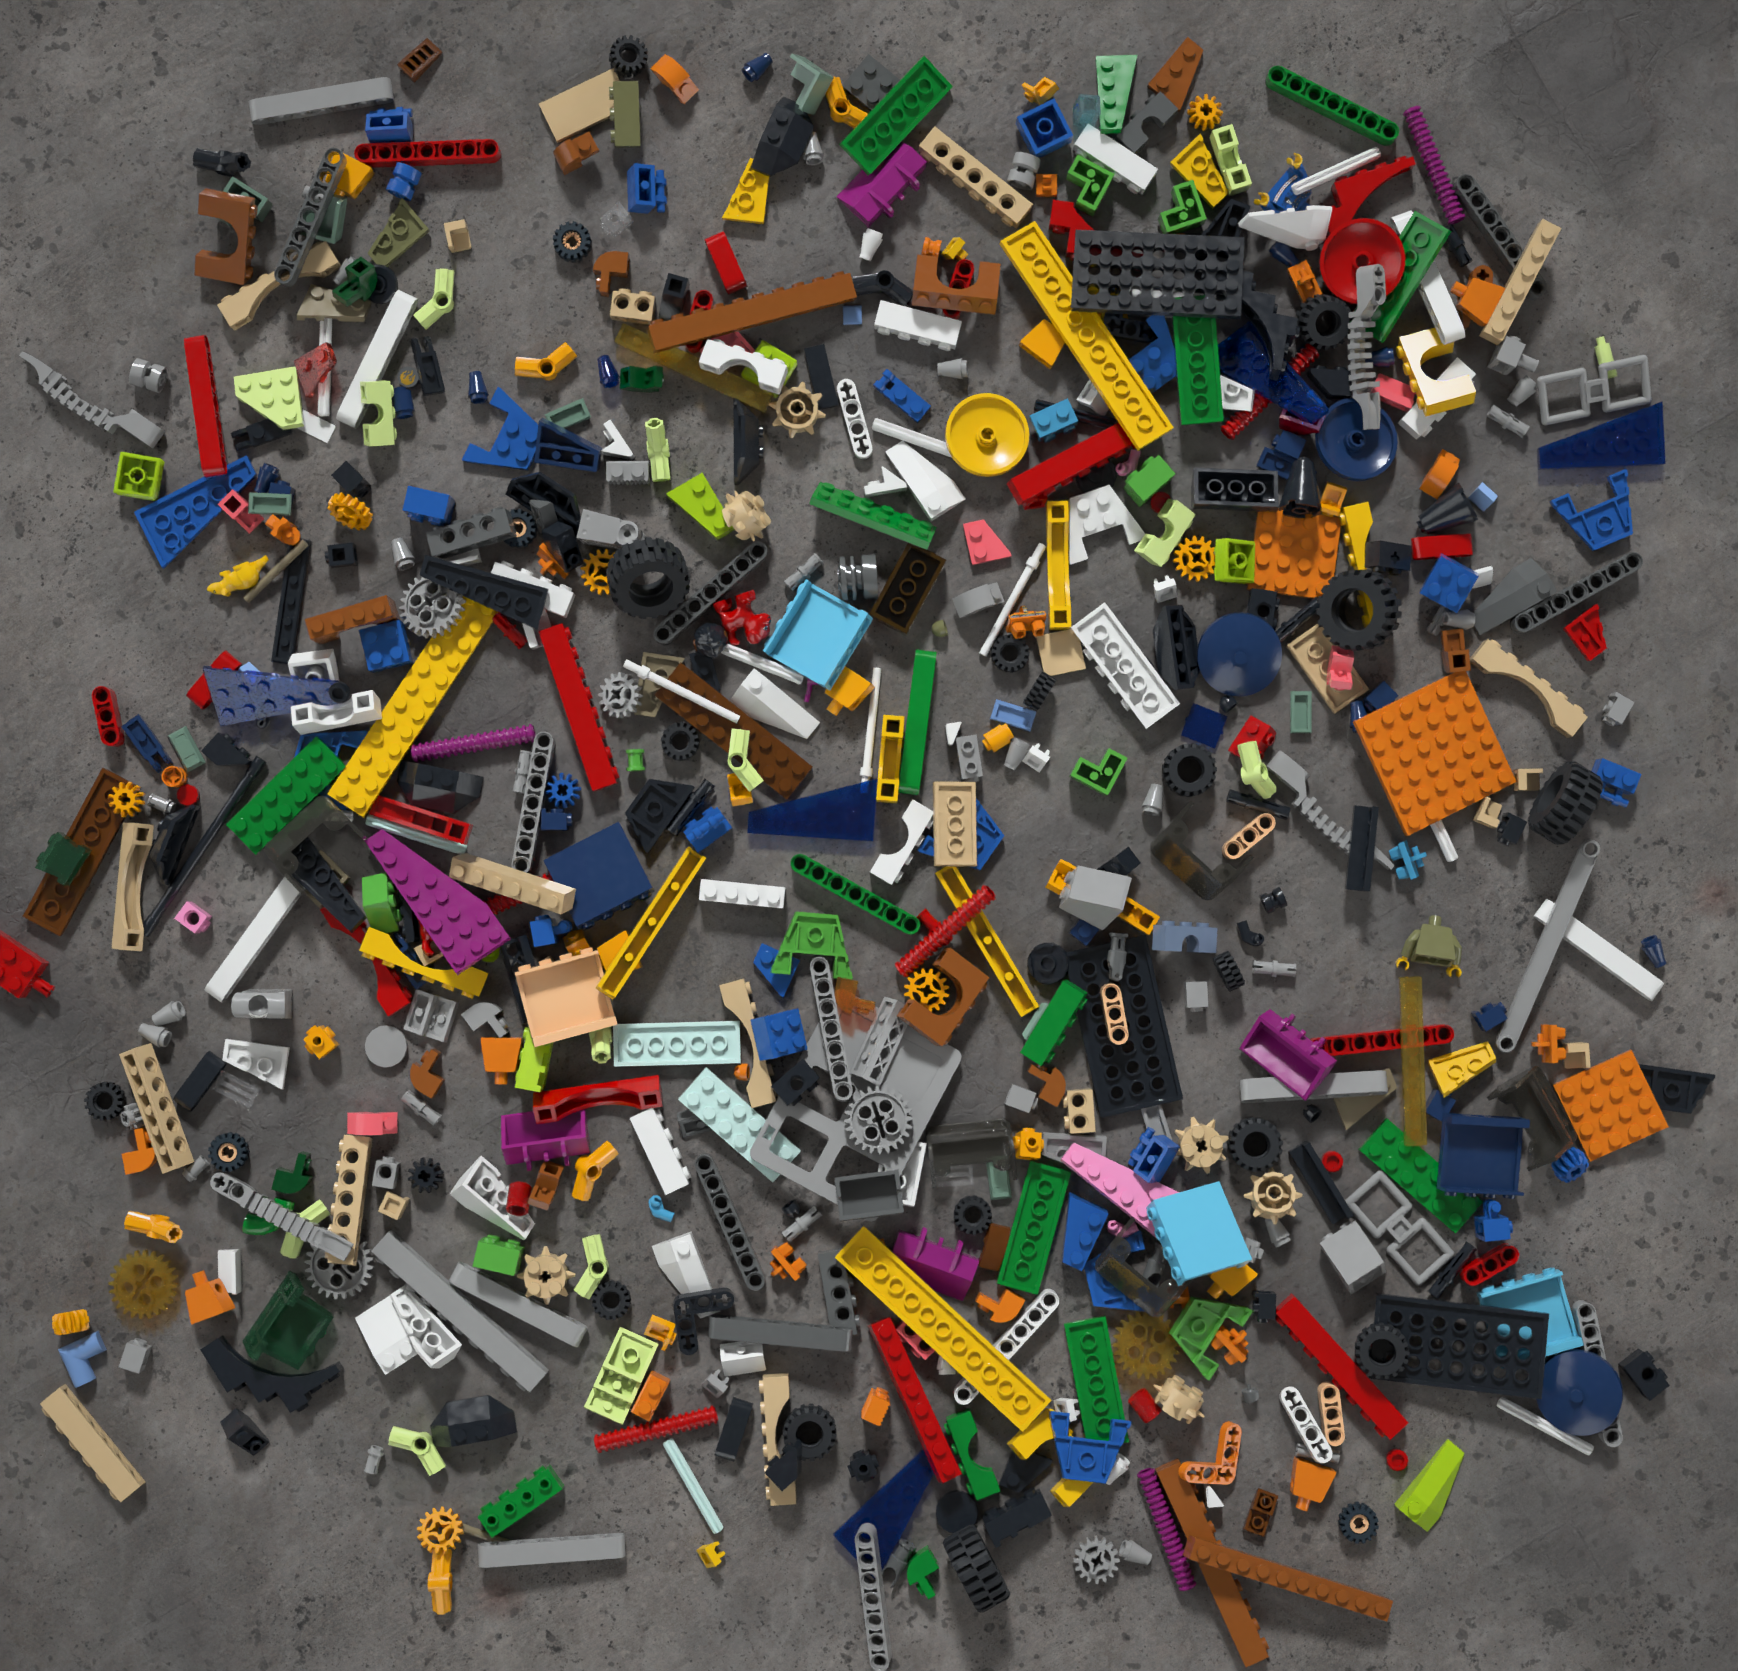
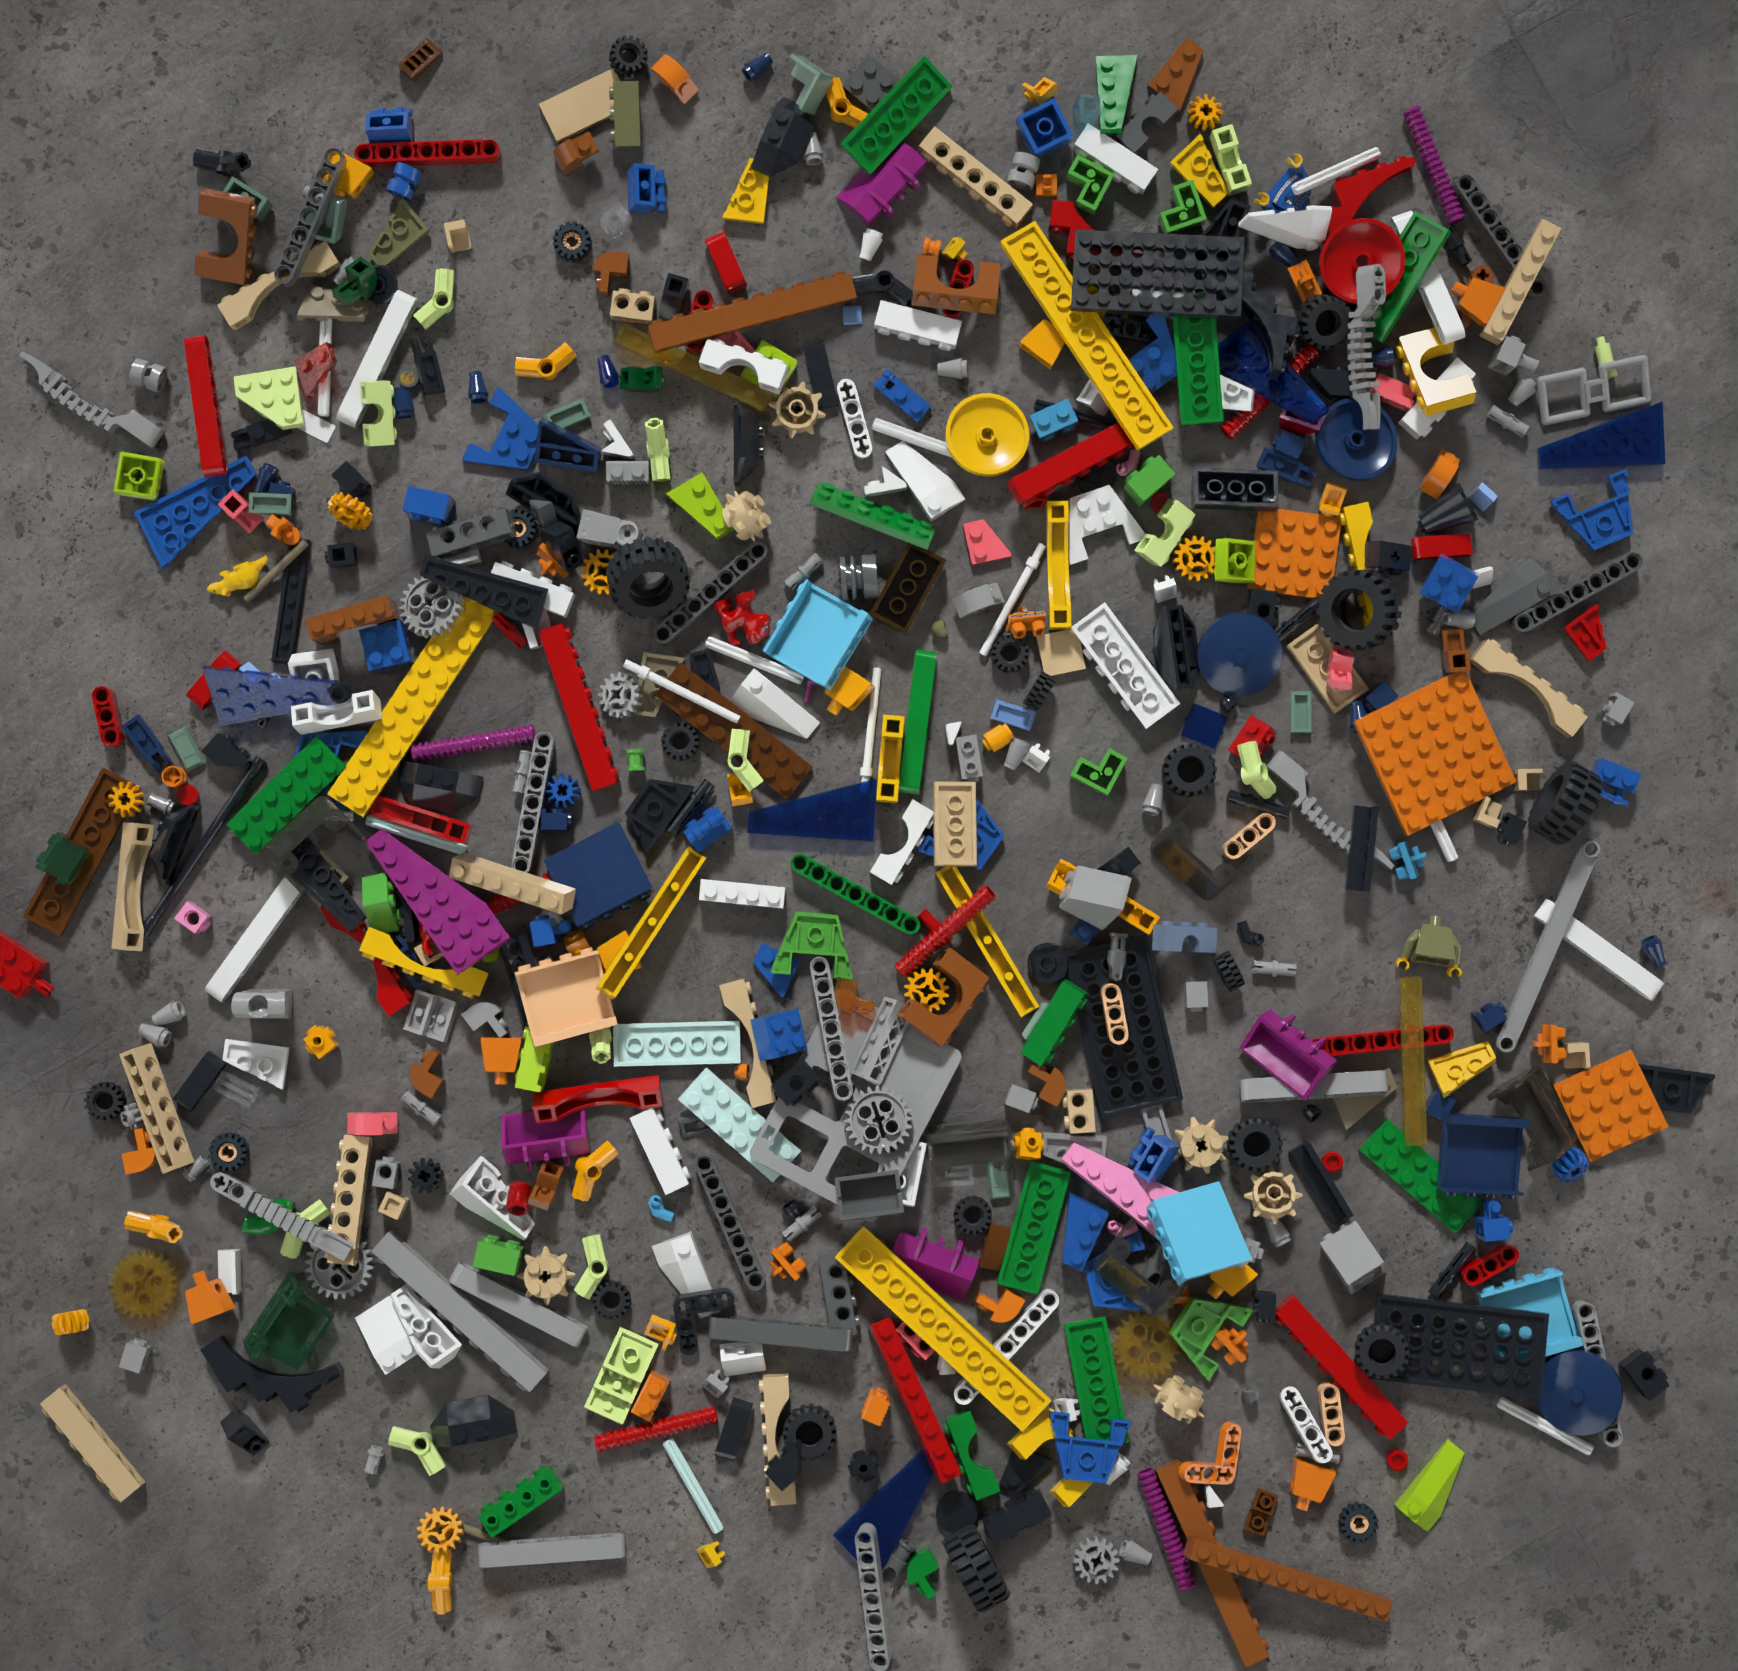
medium blue brick [58,1331,107,1388] -> none
light grey beam [248,77,394,125] -> none
dark green brick [271,1151,313,1194] -> none
light grey tile [365,1025,408,1068] -> none
light grey cone [391,538,415,571] -> none
black hair [693,623,728,658] -> none
red piece [1128,1388,1162,1423] -> none
black wheel [1259,887,1288,914] -> none
green beam [1265,66,1399,146] -> none
black cone [1279,457,1322,518] -> none
light grey bar [1345,1170,1455,1286] -> none

